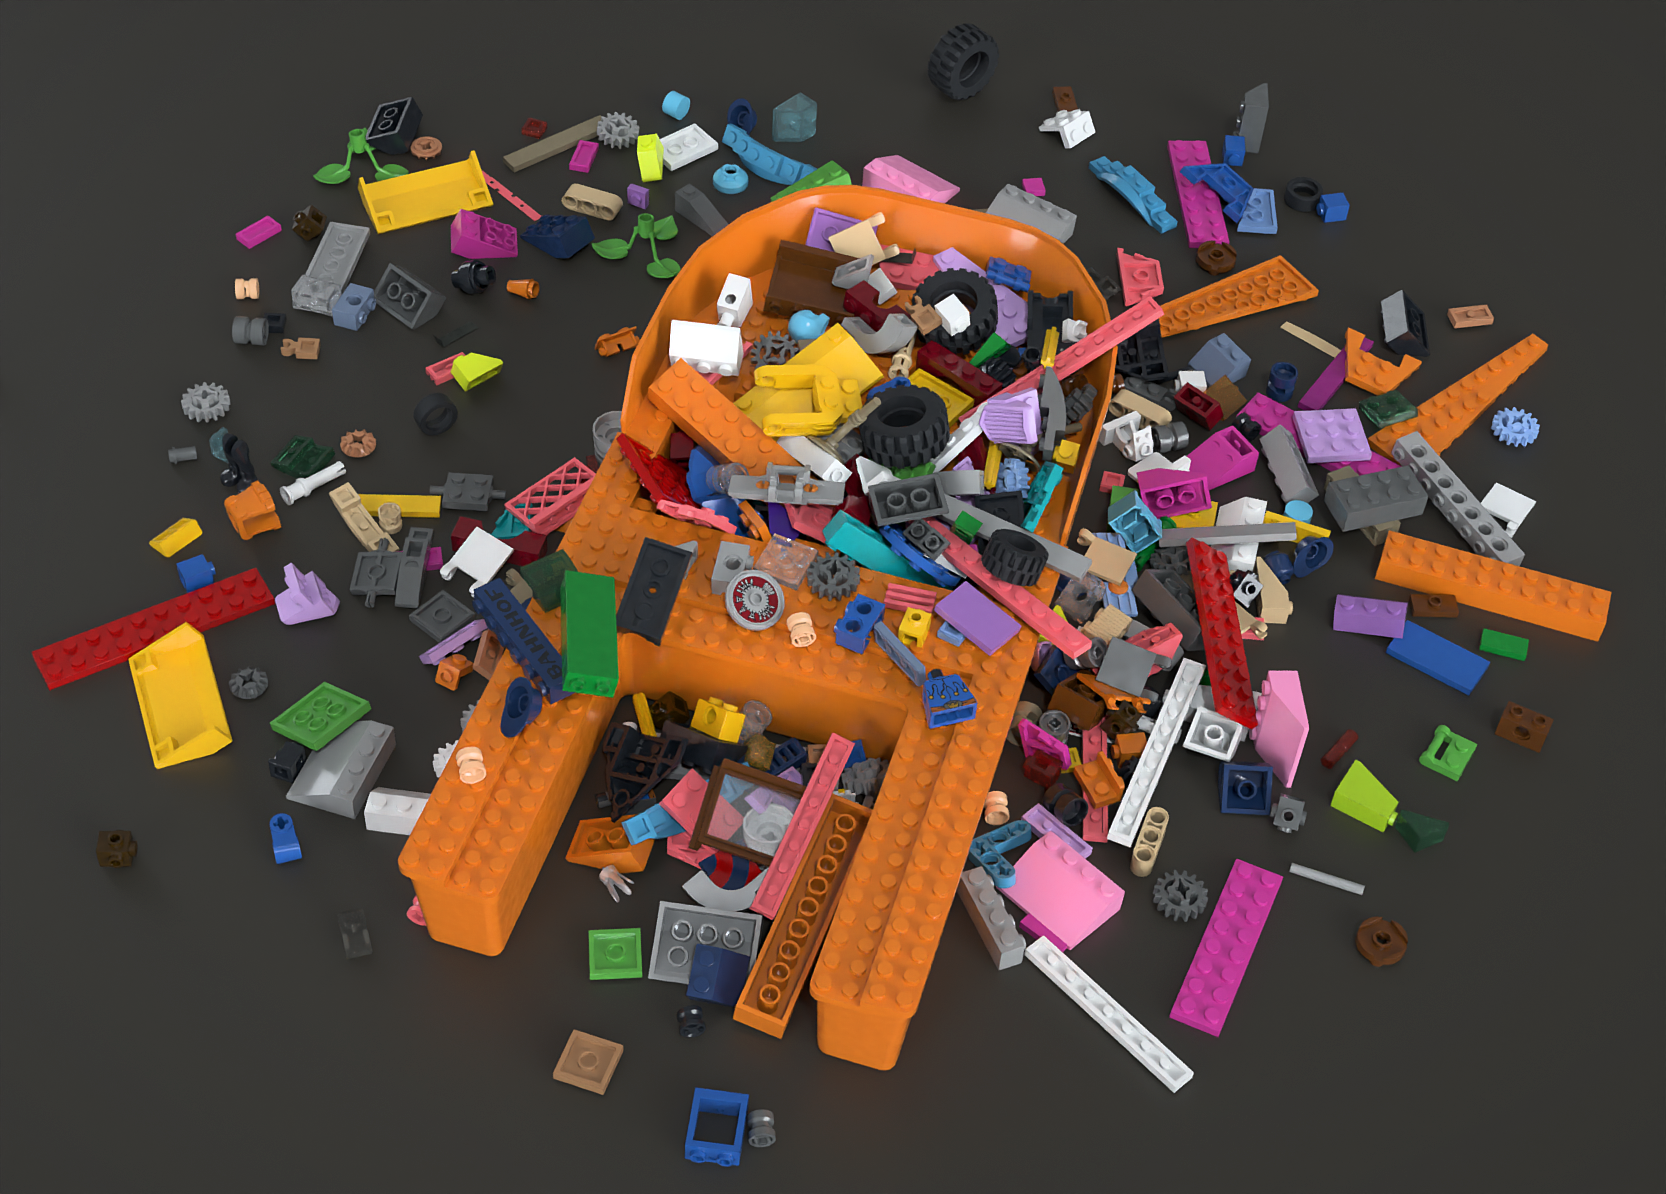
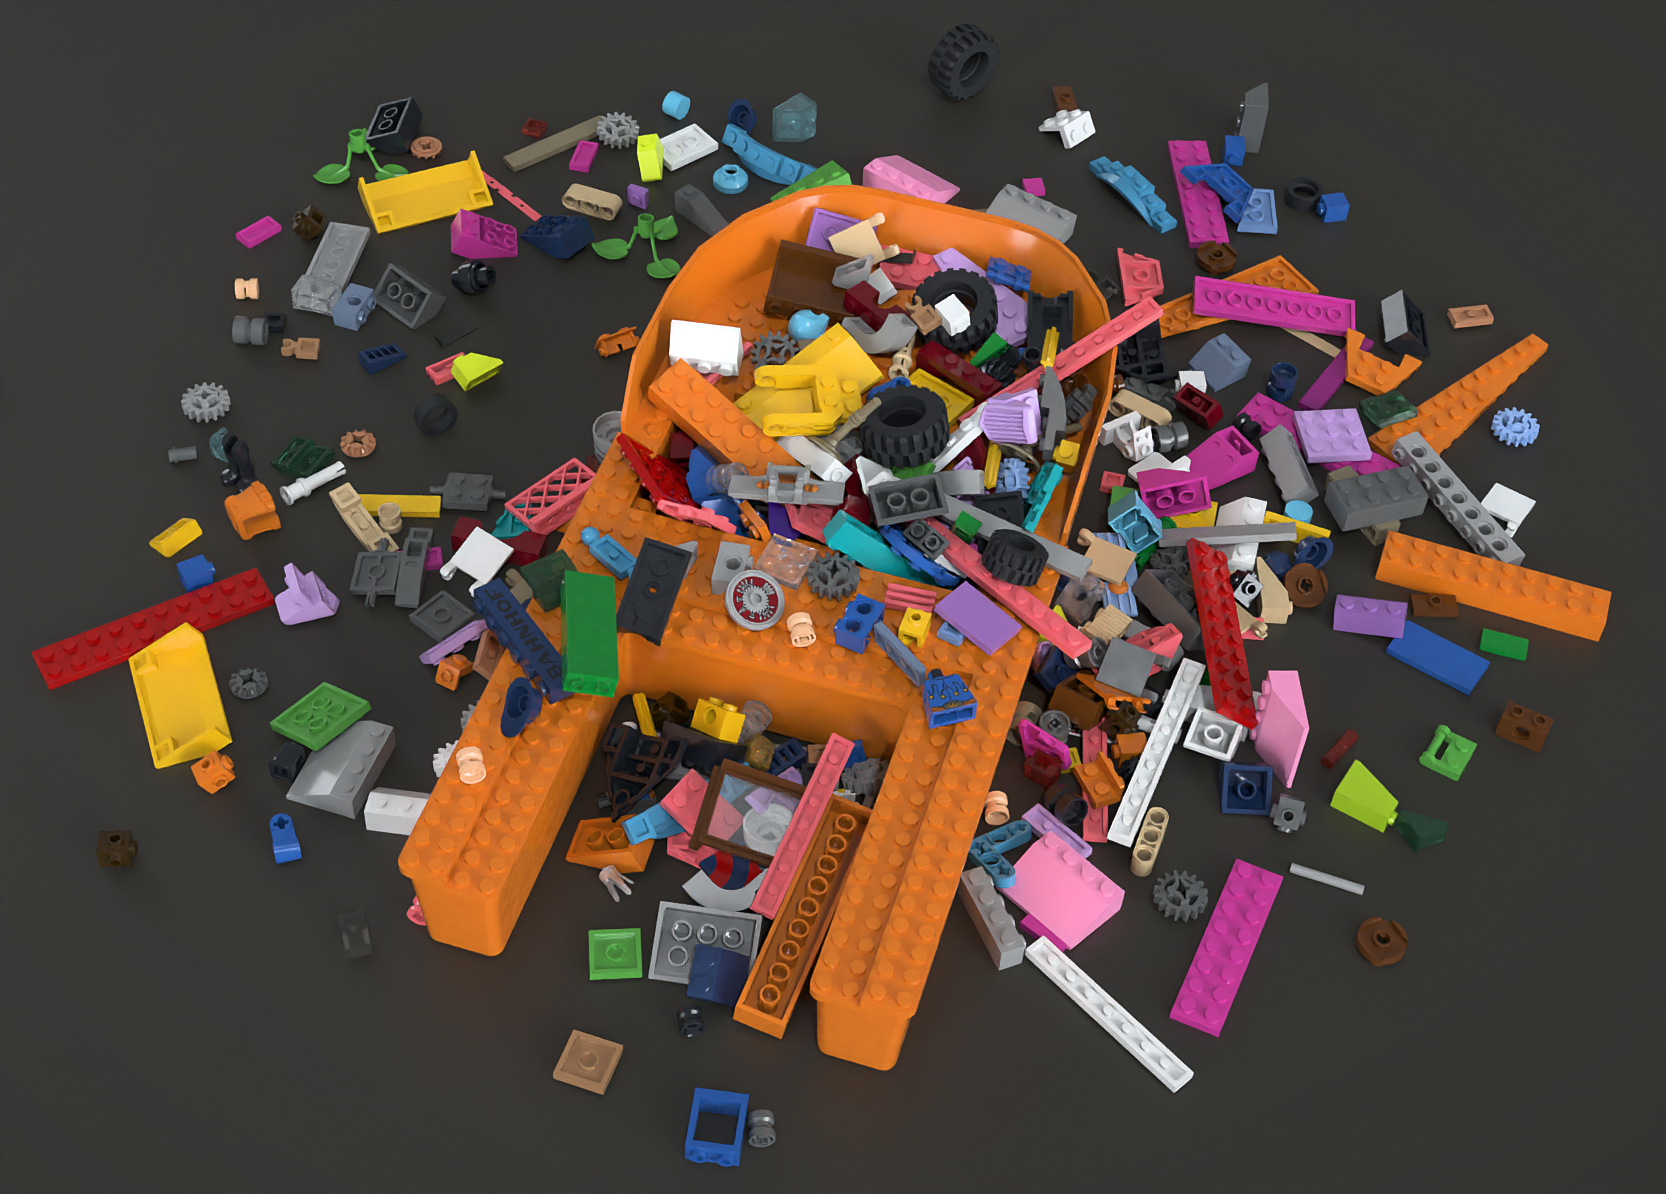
orange cone [507,279,539,299] -> none
white torso [717,273,753,328] -> none
white tile [1062,318,1088,343] -> none
clear orange piece [1204,375,1247,421] -> none
none -> orange brick [191,750,236,794]
none -> dark blue slope [358,343,407,375]
none -> dark azure plate [581,527,637,580]
none -> dark pink plate [1193,276,1355,337]
none -> reddish brown plate [1282,563,1328,609]

